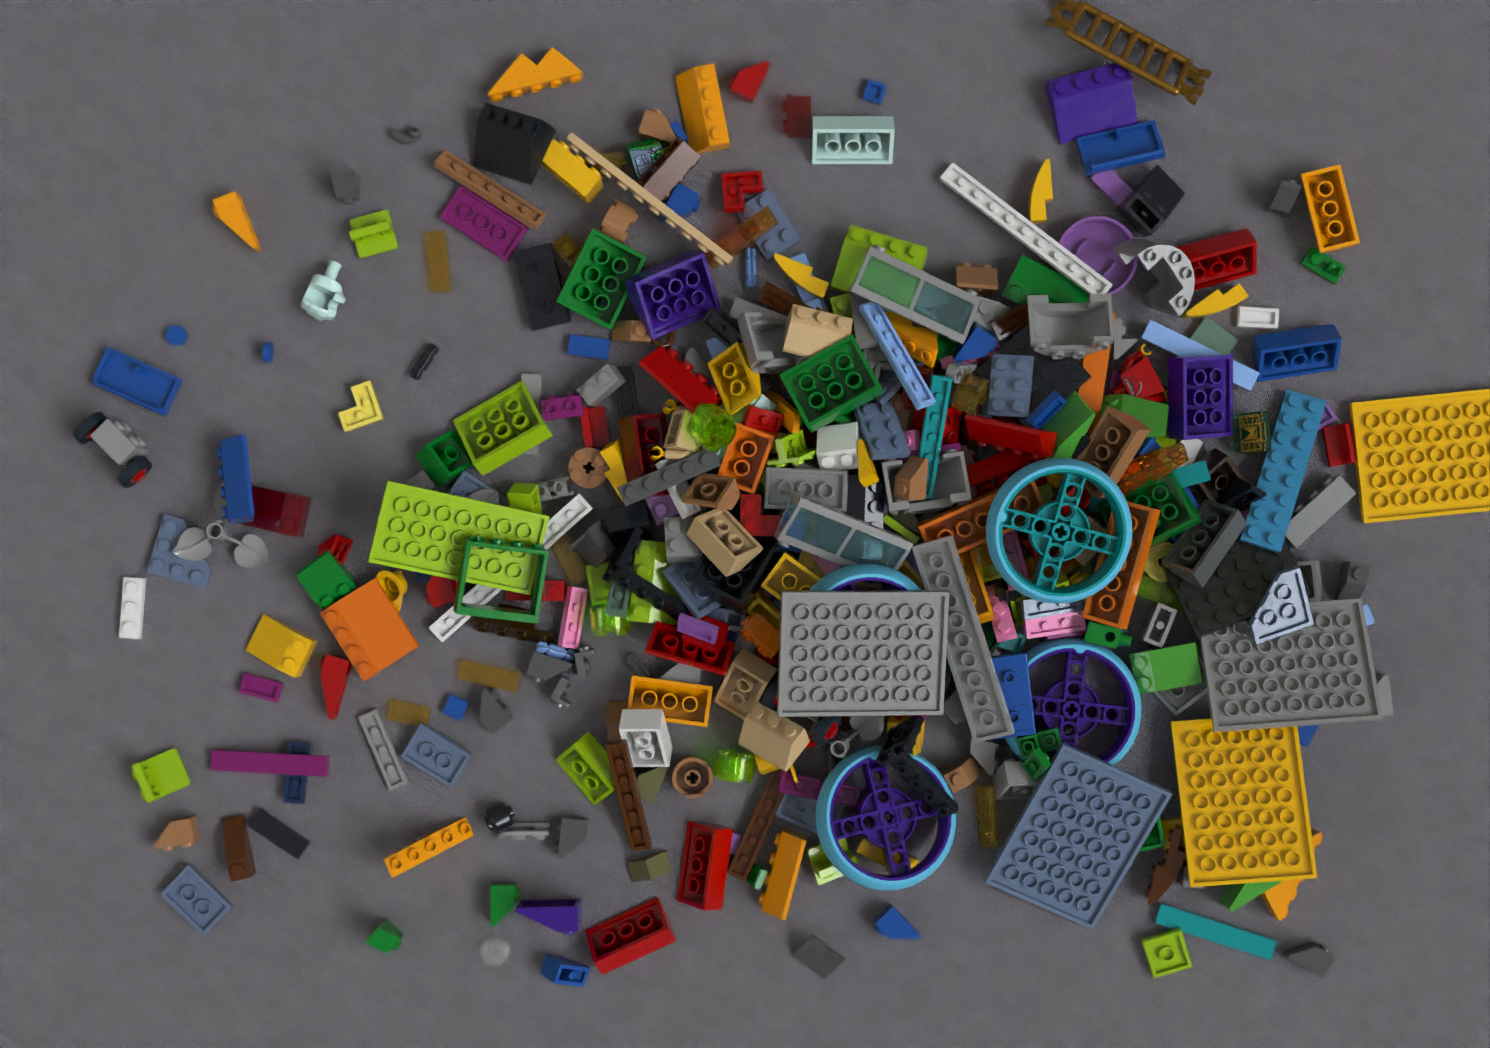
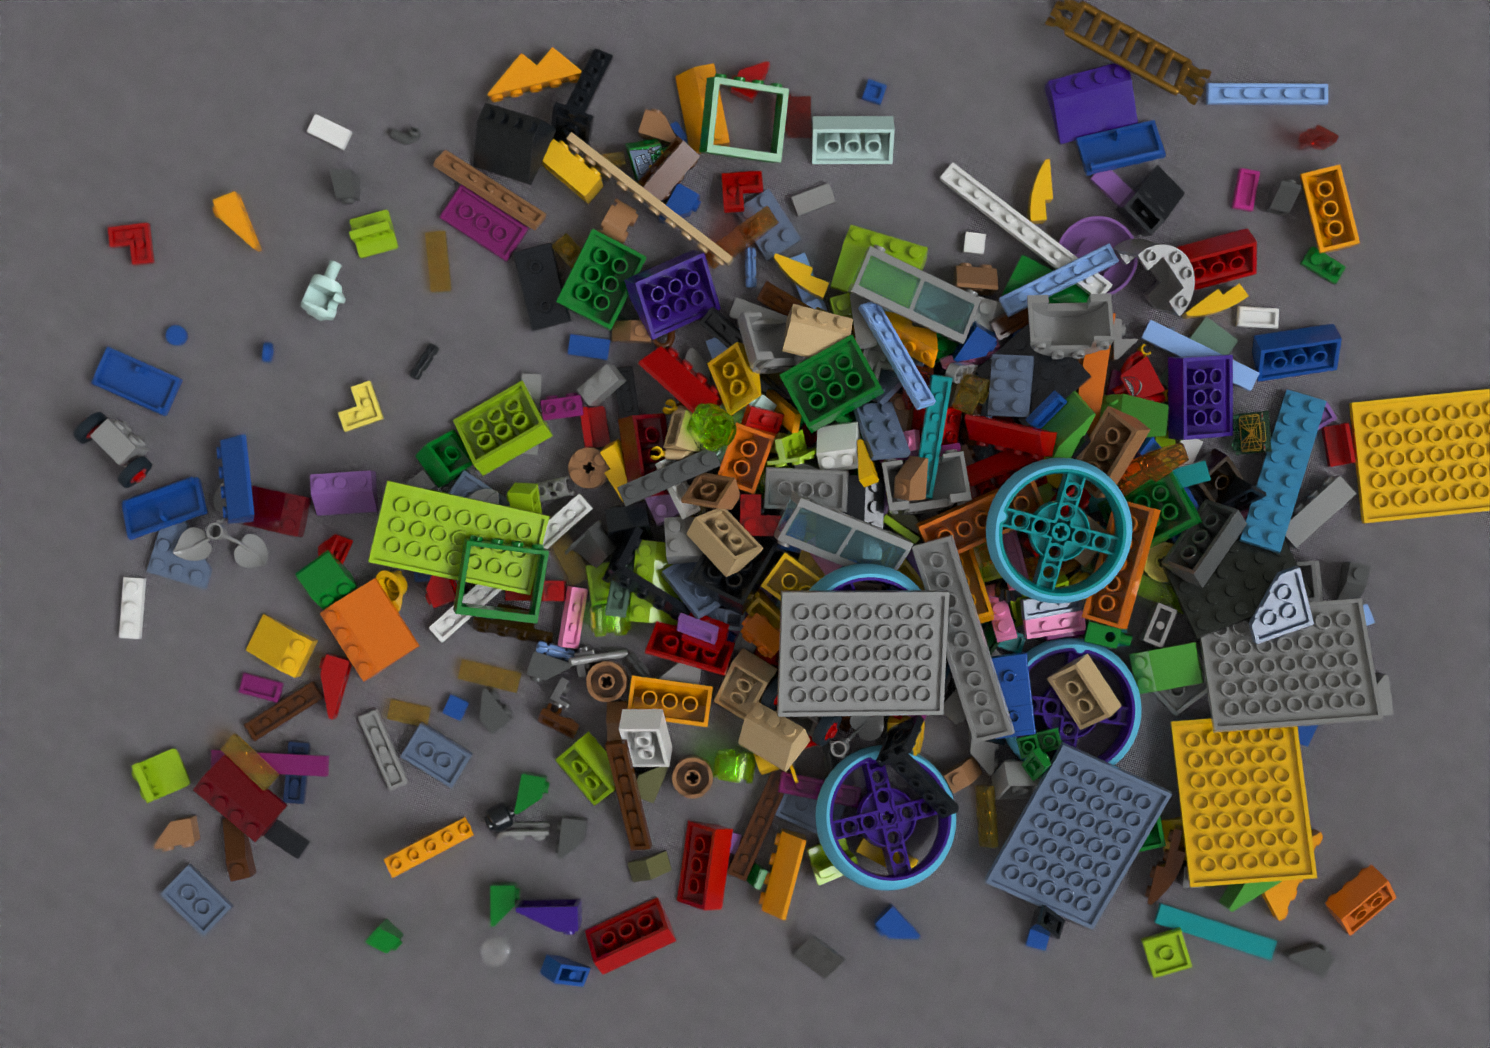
none -> red plate [107,222,155,266]
none -> blue container [121,476,208,540]
none -> dark red slope [193,754,288,842]
none -> clear yellow plate [221,733,279,791]
none -> reddish brown tile [244,681,324,742]
none -> white tile [306,114,353,150]
none -> medium lavender slope [310,471,378,516]
none -> green slope [514,771,550,814]
none -> reddish brown plate [537,703,580,739]
none -> black bracket [551,48,613,146]
none -> light grey bar [568,649,628,666]
none -> medium nougat brick [586,660,628,702]
none -> window [699,74,789,163]
none -> light grey tile [791,183,836,217]
none -> white tile [963,232,986,255]
none -> light blue tile [999,243,1119,317]
none -> blue tile [1025,928,1050,951]
none -> black slope [1029,905,1065,939]
none -> tan slope [1047,653,1122,730]
none -> light blue tile [1206,83,1328,105]
none -> dark pink tile [1231,168,1260,212]
none -> clear red bracket [1297,124,1339,151]
none -> orange slope [1325,864,1397,936]

